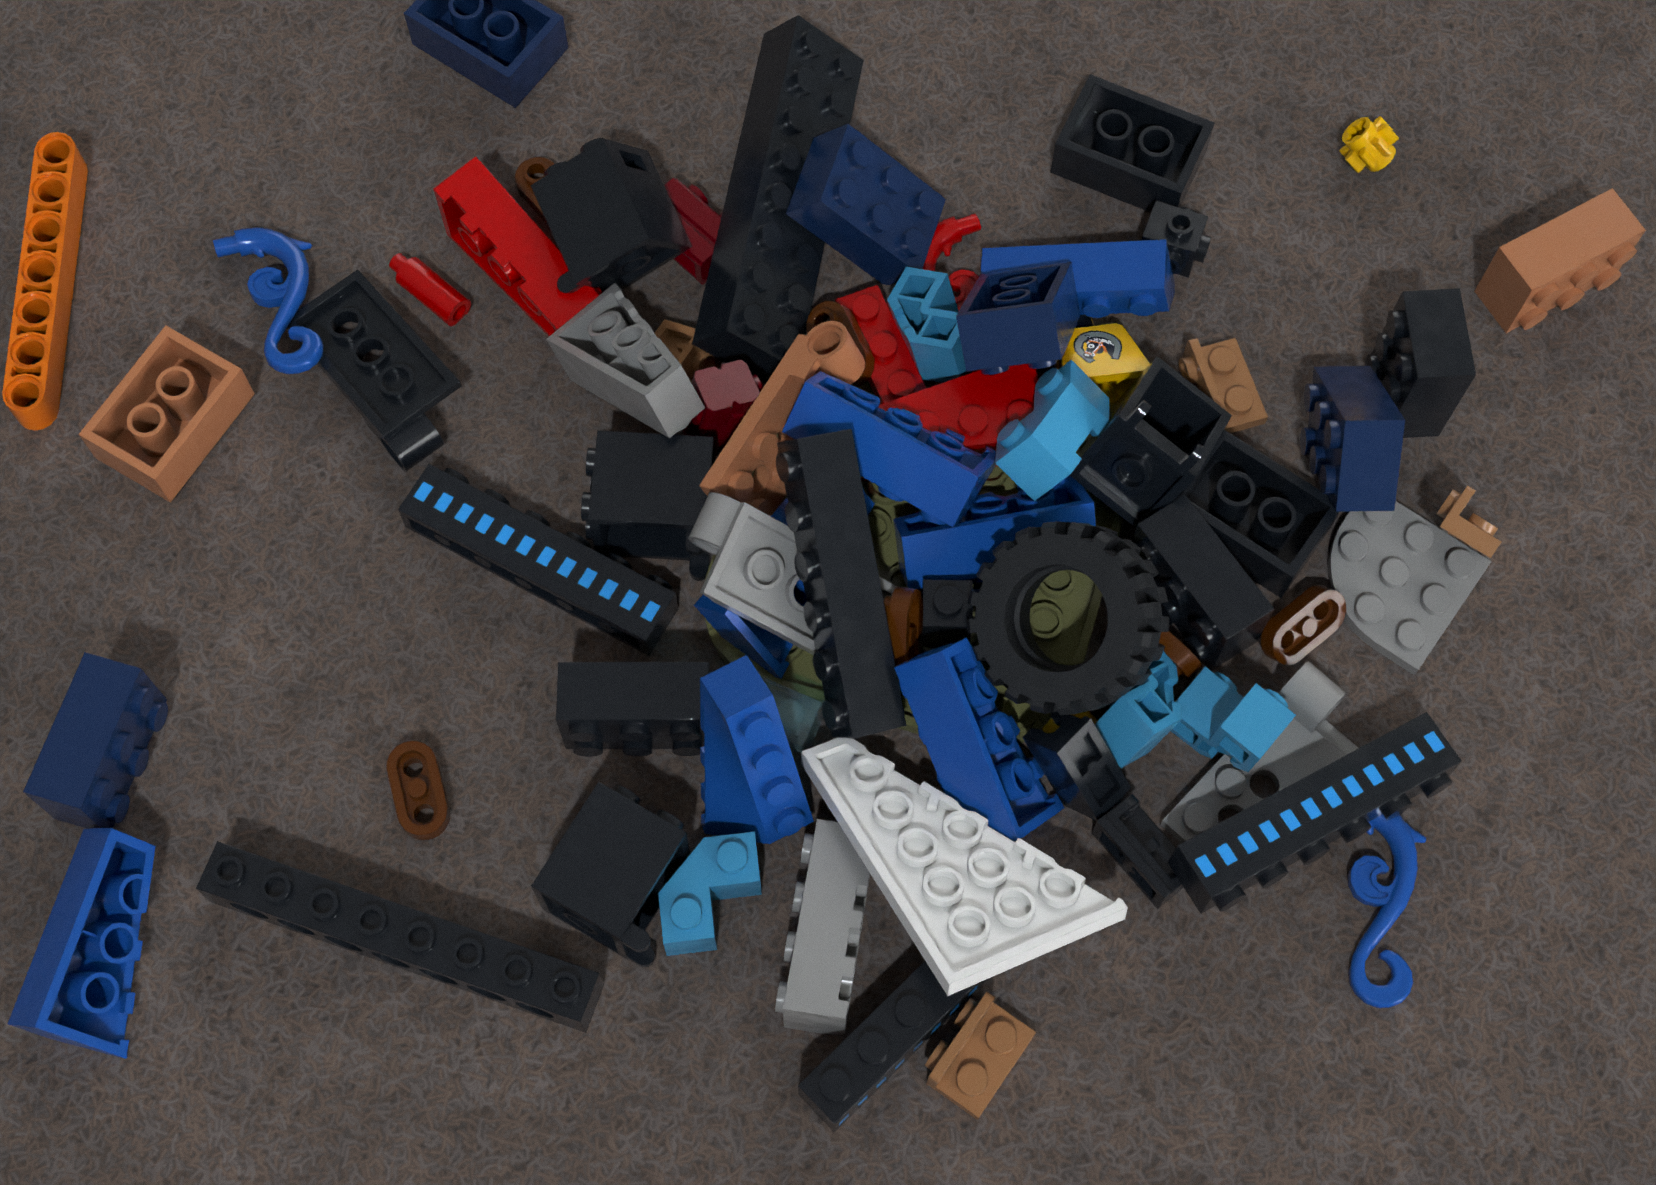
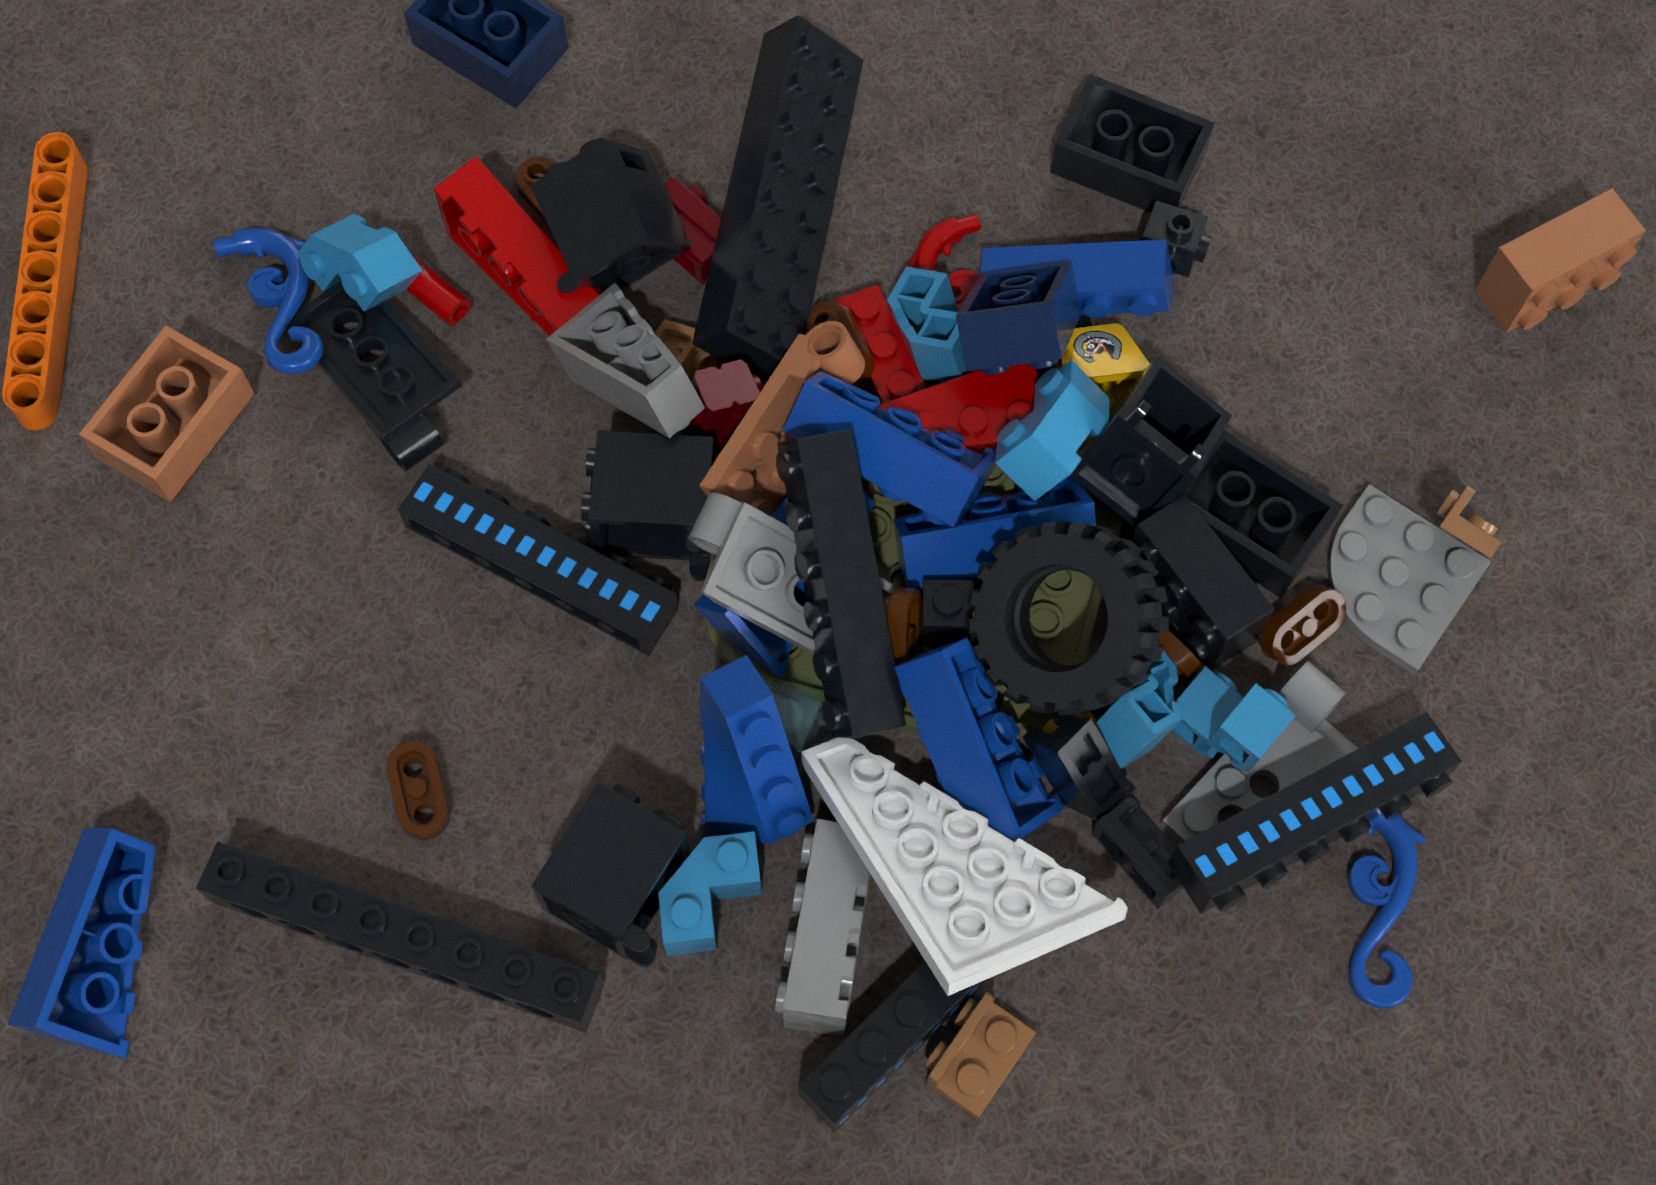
dark blue brick [23,652,168,829] -> none
black brick [556,662,711,757] -> none
dark blue brick [786,124,946,285] -> none
medium nougat bracket [1179,338,1268,433] -> none
dark blue brick [1300,366,1405,512] -> none
yellow gear [1340,116,1399,173] -> none
black brick [1365,288,1476,438] -> none
none -> dark azure brick [297,214,422,312]

